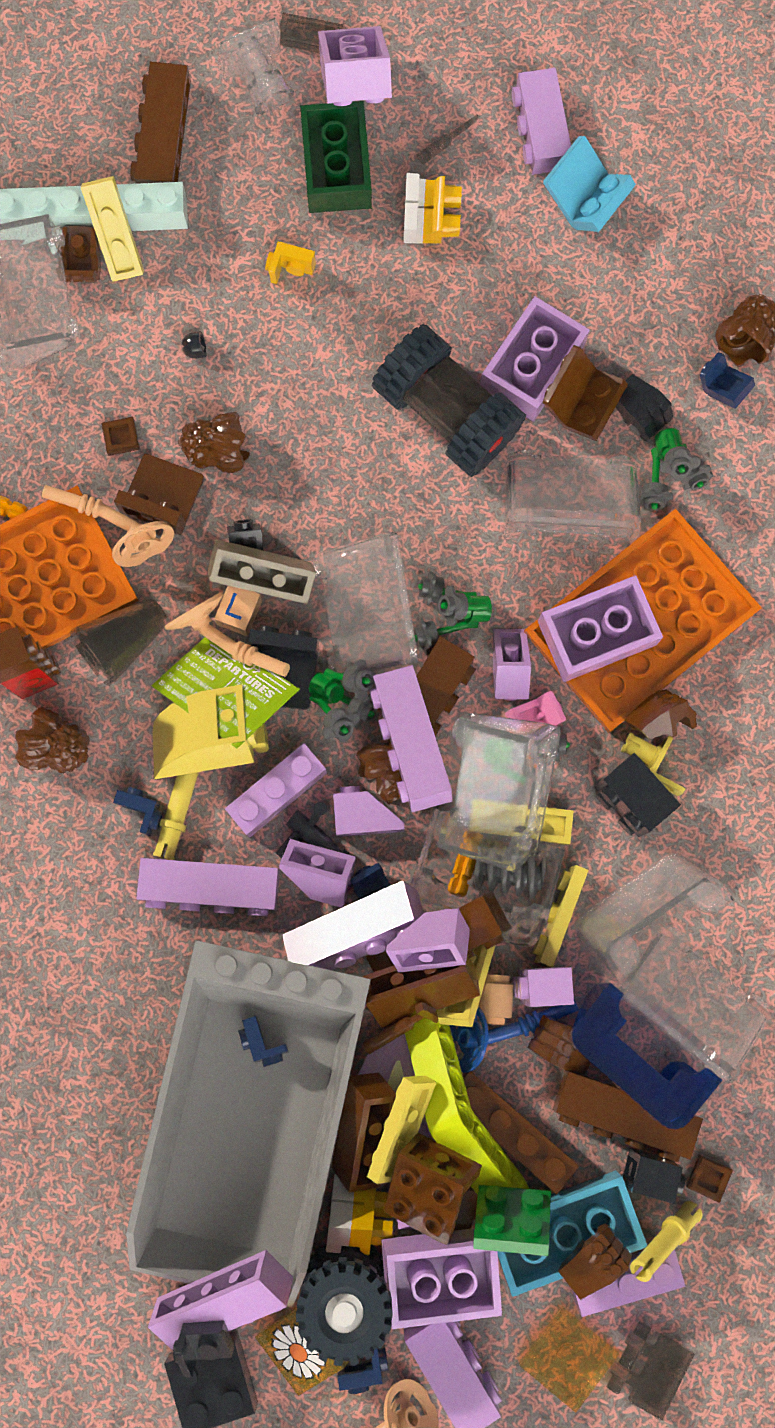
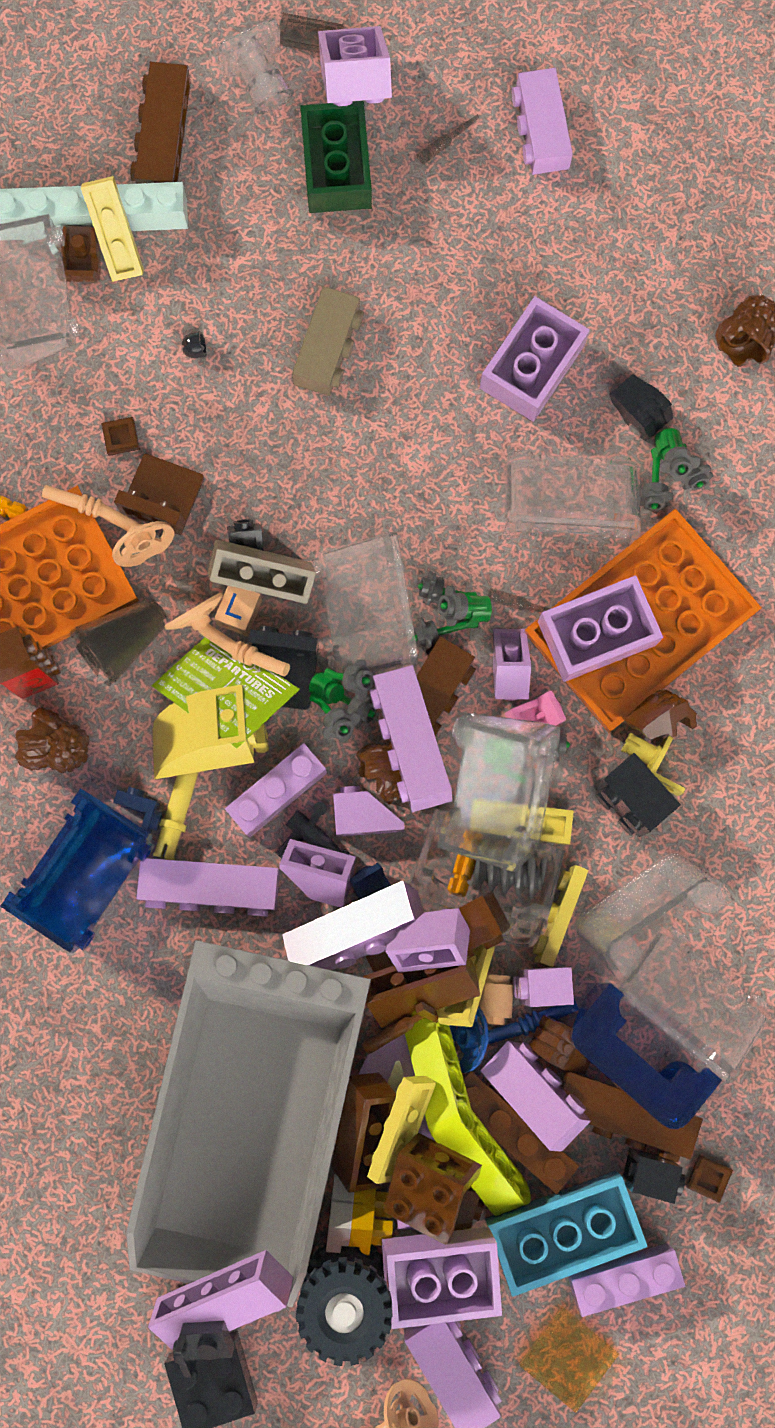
reddish brown hair [178,412,250,474] -> none
dark blue bracket [238,1016,289,1067] -> none
tile [255,1307,349,1396] -> none
yellow bracket [265,241,316,284] -> none
dark blue bracket [337,1347,389,1394] -> none
black plate [372,324,526,477] -> none
yellow hips [404,173,462,243] -> none
green plate [473,1185,551,1256] -> none
medium azure bracket [543,136,636,232] -> none
reddish brown bracket [543,345,628,442] -> none
reddish brown hand [558,1224,632,1300] -> none
clear smoke plate [606,1321,695,1420] -> none
light yellow pin [630,1201,703,1282] -> none
dark blue bracket [700,352,755,409] -> none
none -> clear blue windscreen [0,788,155,953]
none -> dark tan brick [292,286,364,396]
none -> lavender brick [480,1041,591,1151]
none -> clear smoke piece [488,588,550,613]

